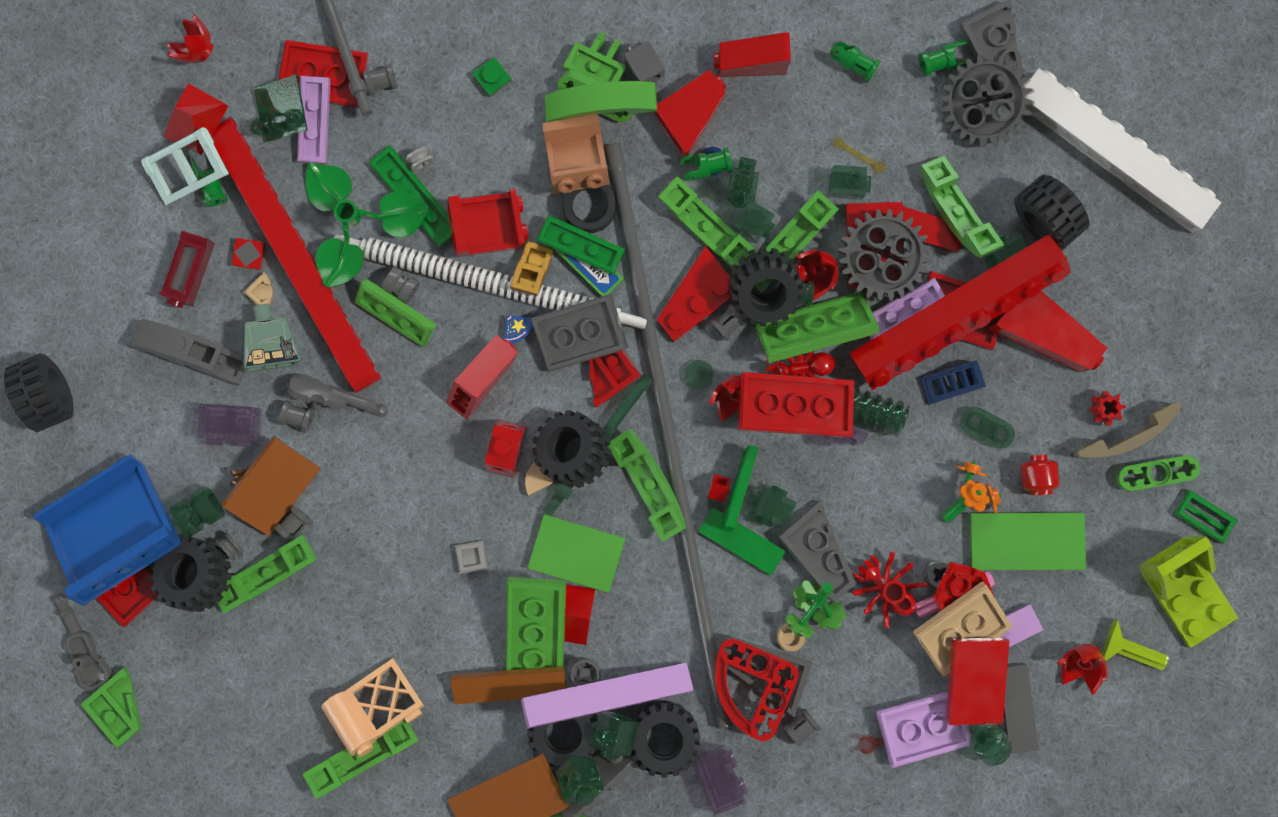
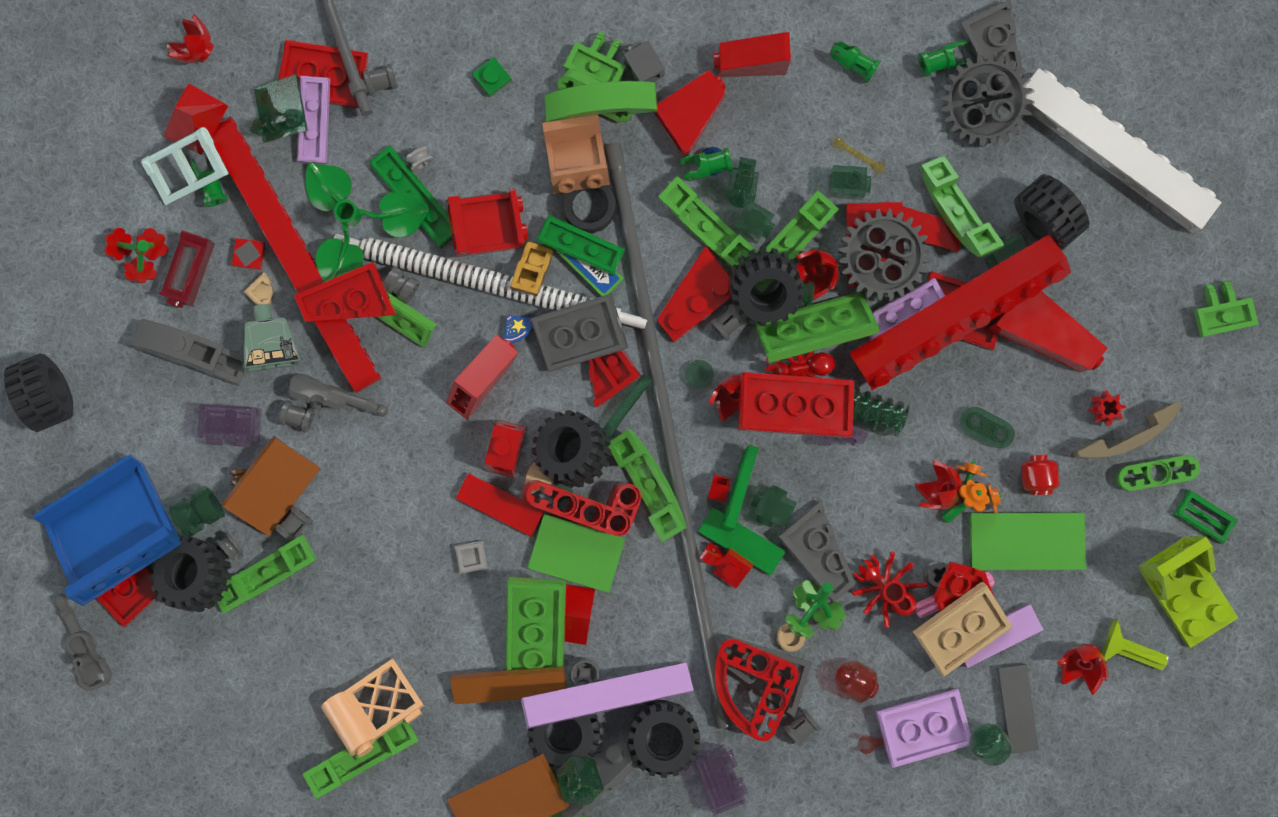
bright green wing [80,667,142,748] -> none
clear green brick [591,712,640,759] -> none
dark blue slope [920,360,986,405] -> none
red tile [946,637,1010,725] -> none
none -> red plant [104,227,168,284]
none -> red wing [294,262,397,322]
none -> red tile [456,473,544,537]
none -> red beam [522,480,641,537]
none -> red plate [700,542,753,589]
none -> clear red head [835,660,879,703]
none -> red piece [915,460,963,510]
none -> bright green hinge [1194,280,1259,338]

